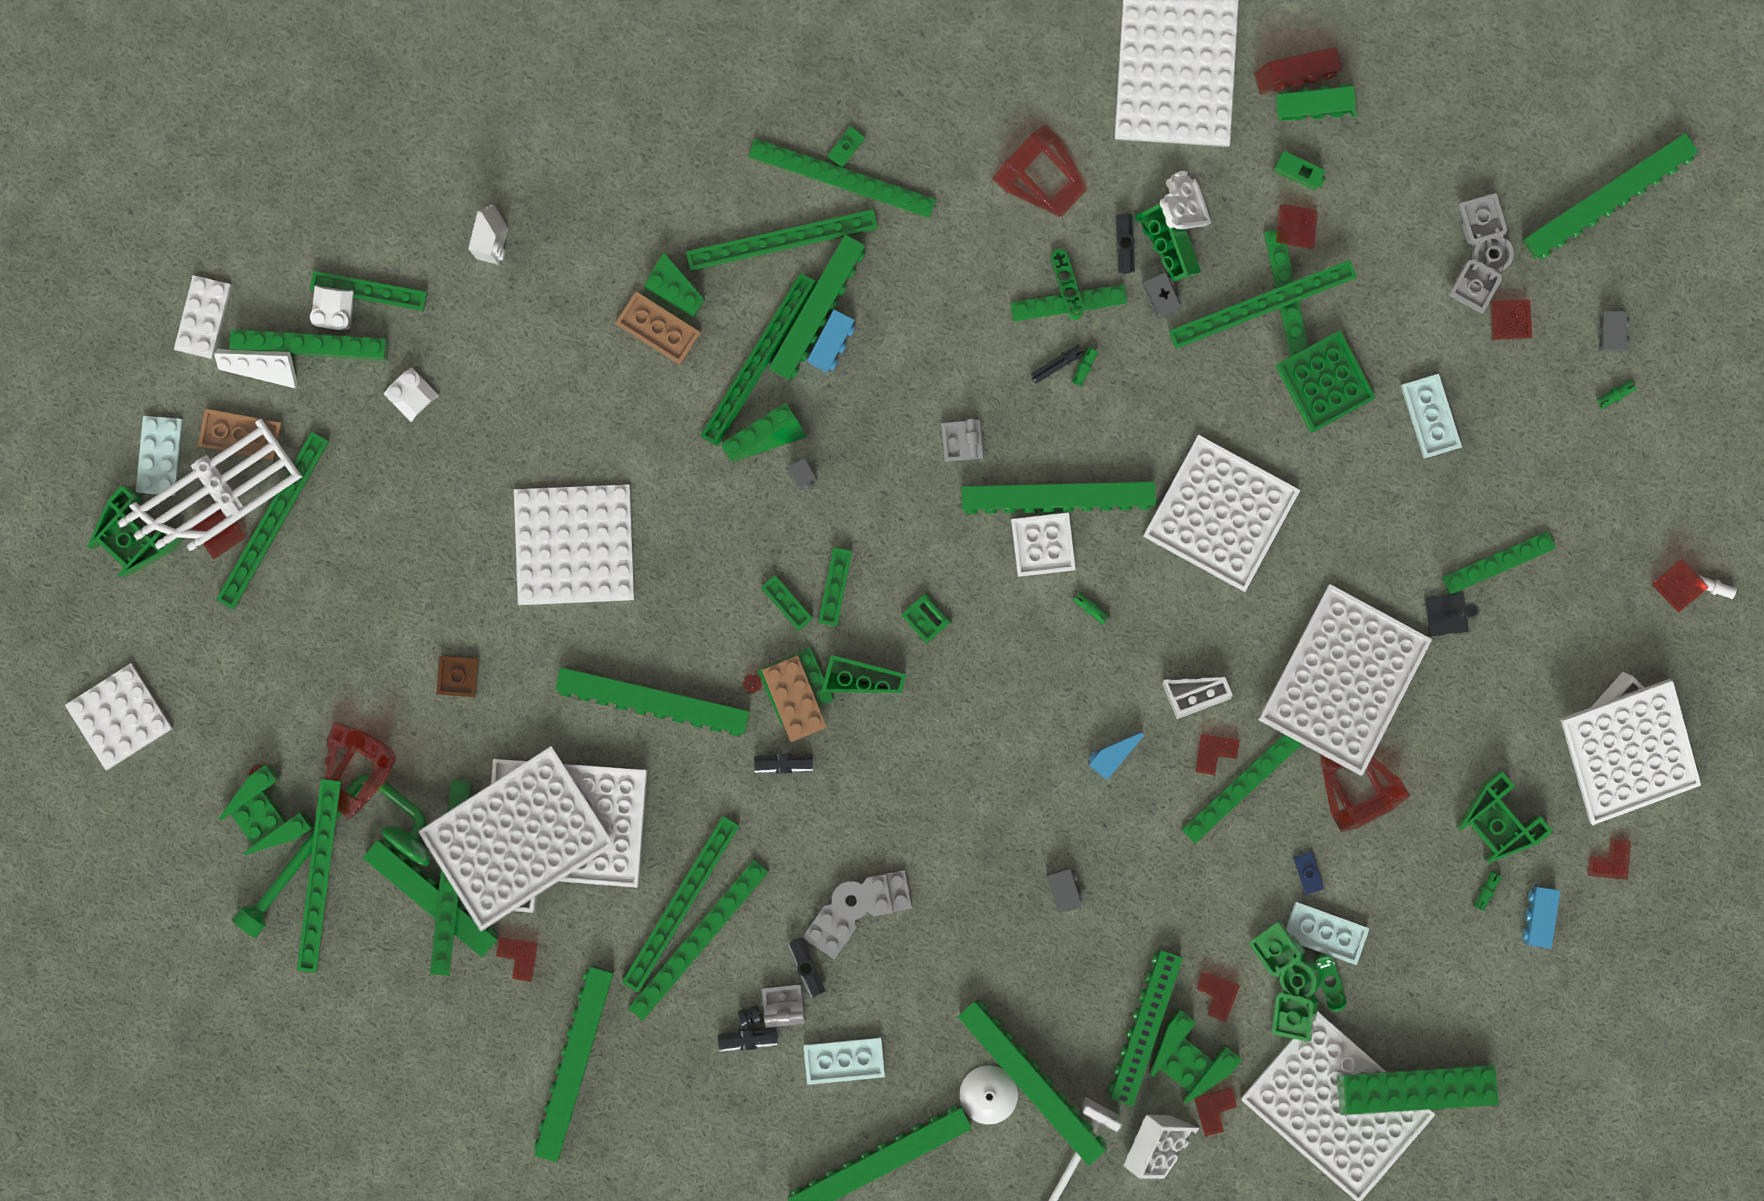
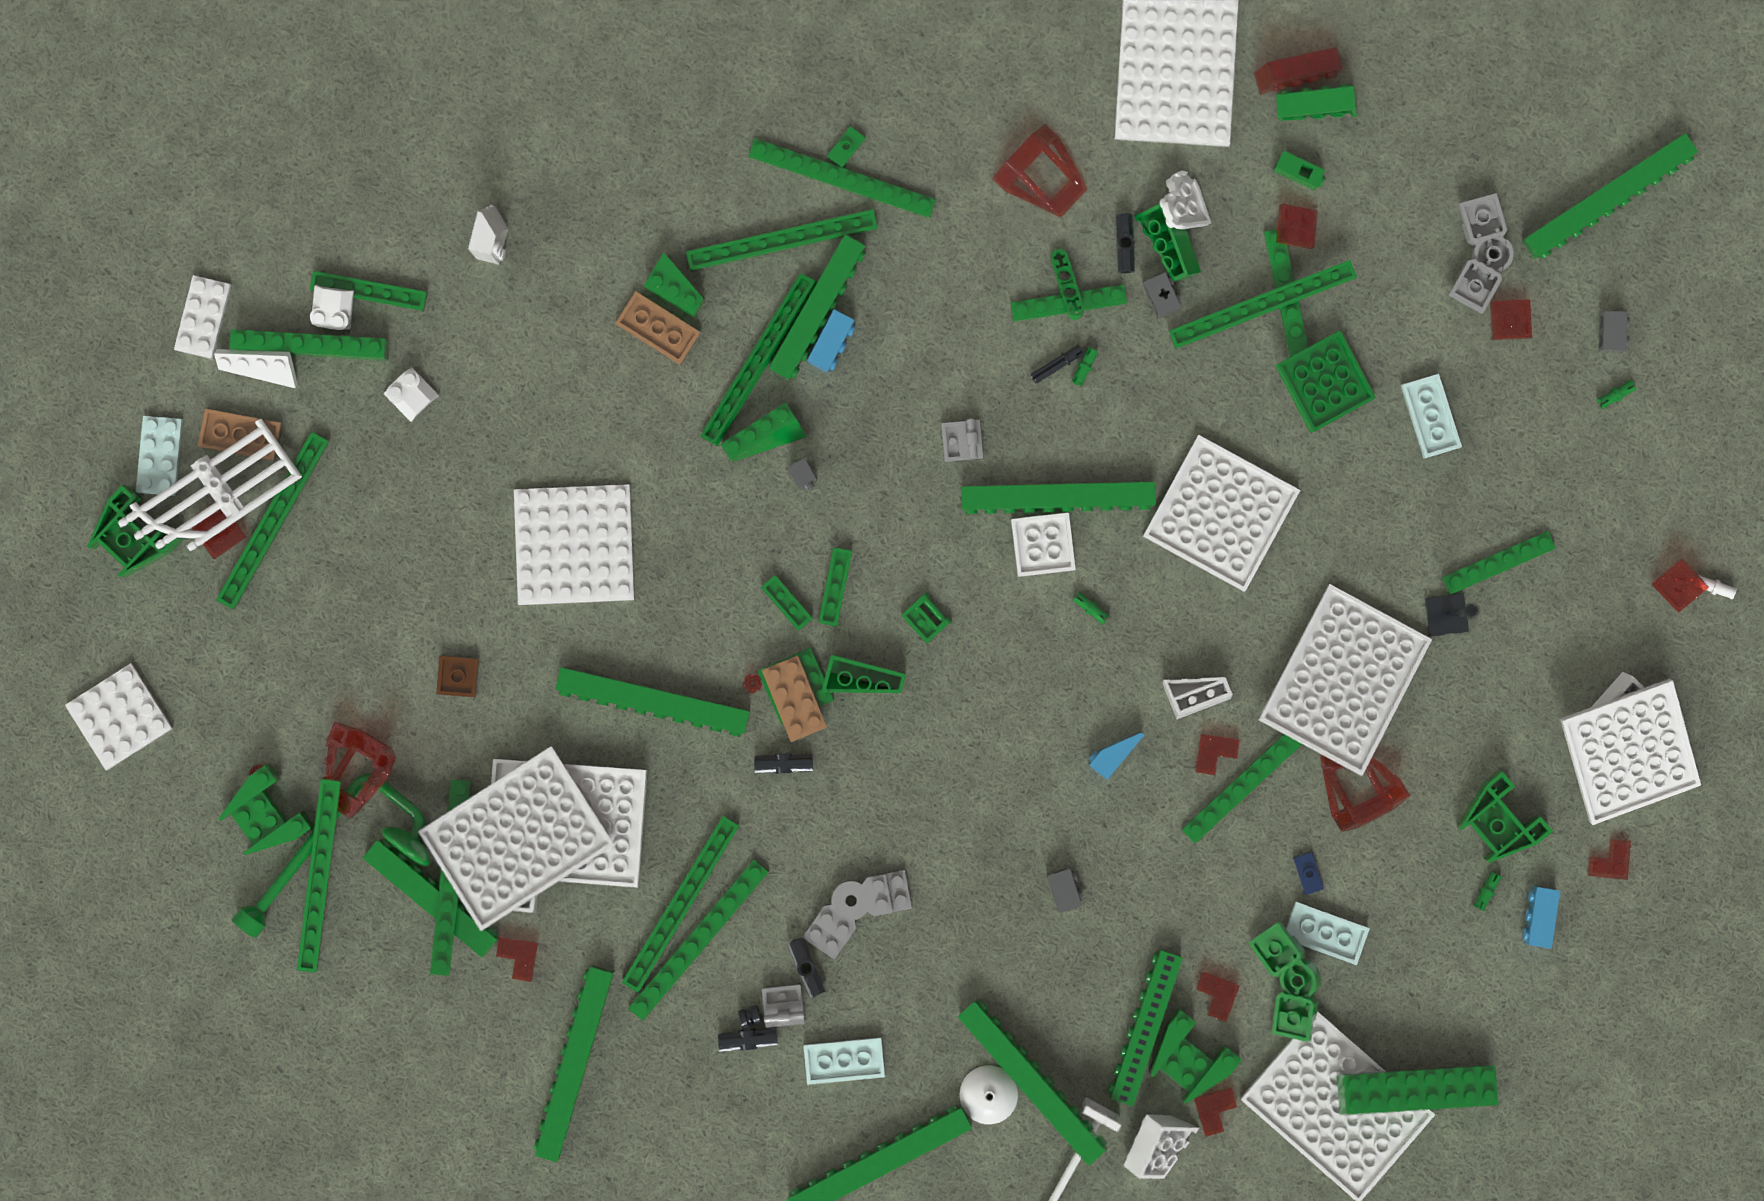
green piece [1313,955,1347,1012] -> none

